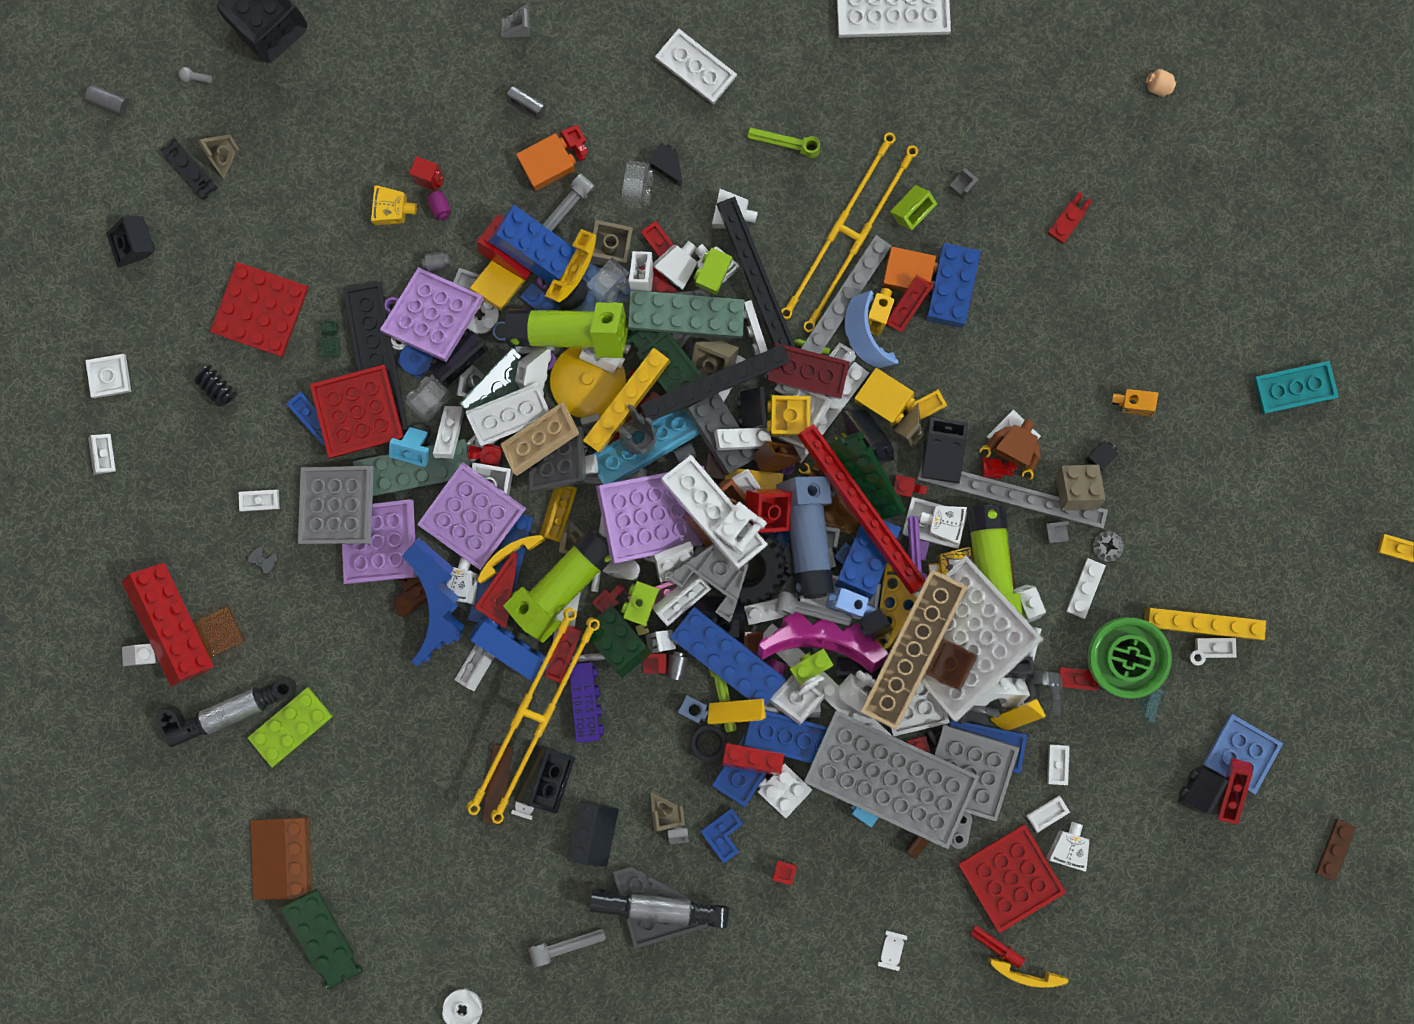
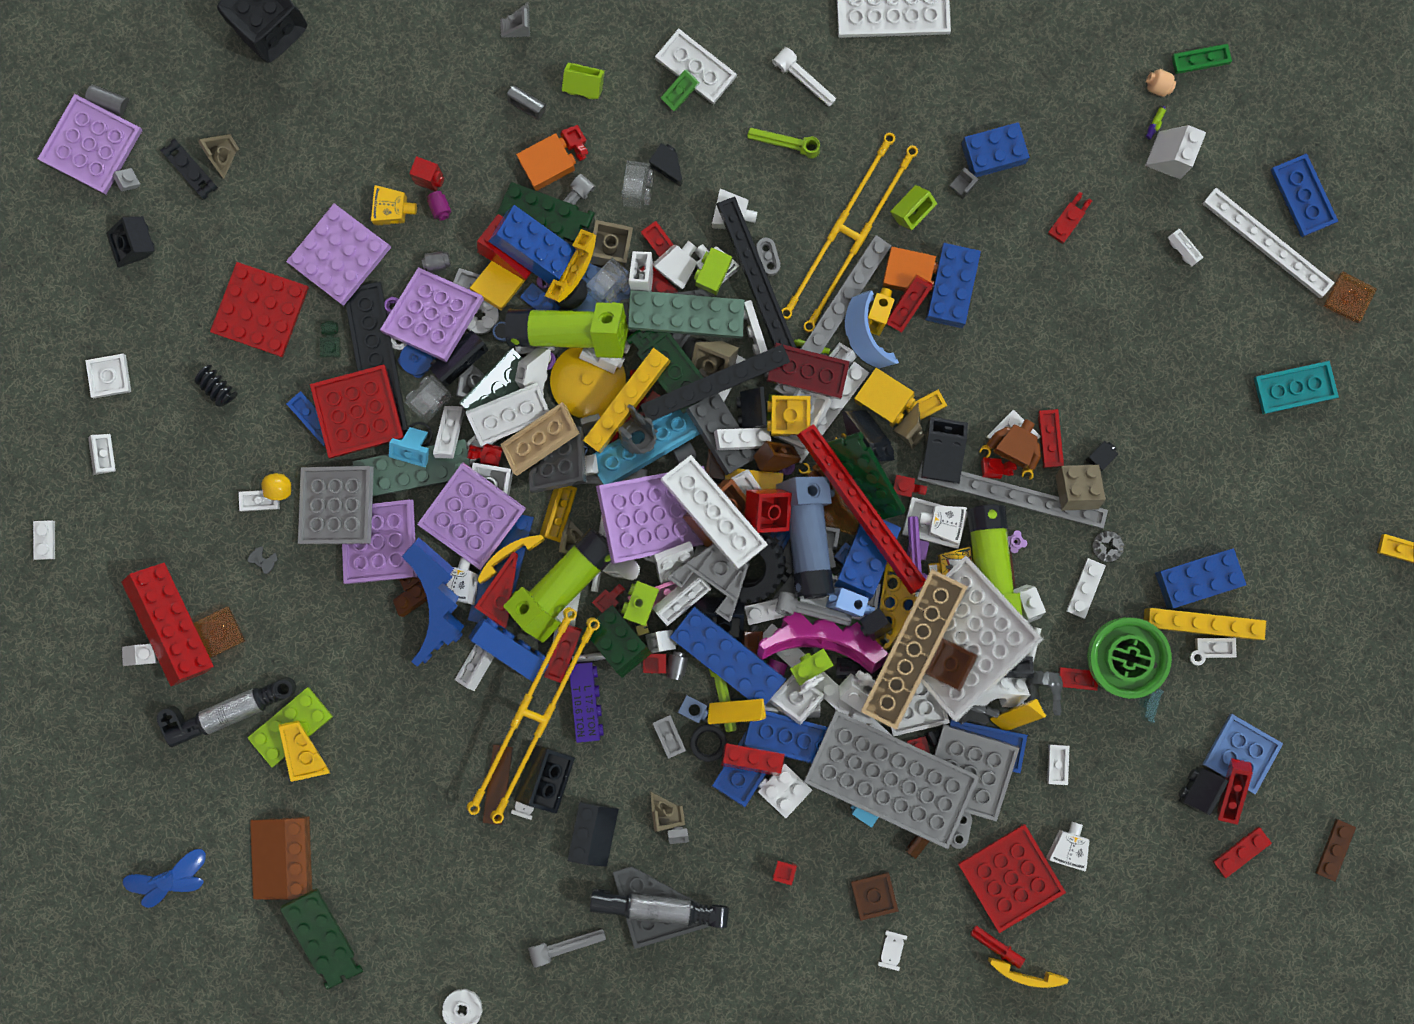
light grey bar [178,67,212,83] -> none
blue plate [700,808,743,863] -> none
white plate [714,502,767,554] -> none
white tile [1026,795,1070,833] -> none
flat silver panel [1043,521,1069,544] -> none
light orange torso [1111,389,1158,418] -> none
none -> white plate [33,520,55,560]
none -> lavender plate [38,94,142,195]
none -> light grey plate [112,168,140,191]
none -> blue piece [123,849,206,908]
none -> yellow hair [261,473,291,500]
none -> yellow wing [279,720,330,782]
none -> lavender plate [286,204,392,306]
none -> dark green hinge [496,182,595,242]
none -> lime brick [562,63,605,99]
none -> light grey plate [653,715,686,759]
none -> bright green plate [661,70,700,111]
none -> light grey plate [756,238,780,276]
none -> white axle [772,47,836,106]
none -> reddish brown tile [851,872,898,921]
none -> blue brick [961,122,1030,177]
none -> lavender plate [1008,530,1027,553]
none -> red plate [1038,409,1064,468]
none -> white slope [1145,125,1206,180]
none -> lime piece [1146,106,1166,140]
none -> blue brick [1155,548,1246,609]
none -> white plate [1168,228,1204,267]
none -> green plate [1171,44,1232,74]
none -> white plate [1202,188,1334,298]
none -> red plate [1213,827,1272,878]
none -> blue plate [1271,154,1338,237]
none -> clear orange plate [1324,272,1377,323]

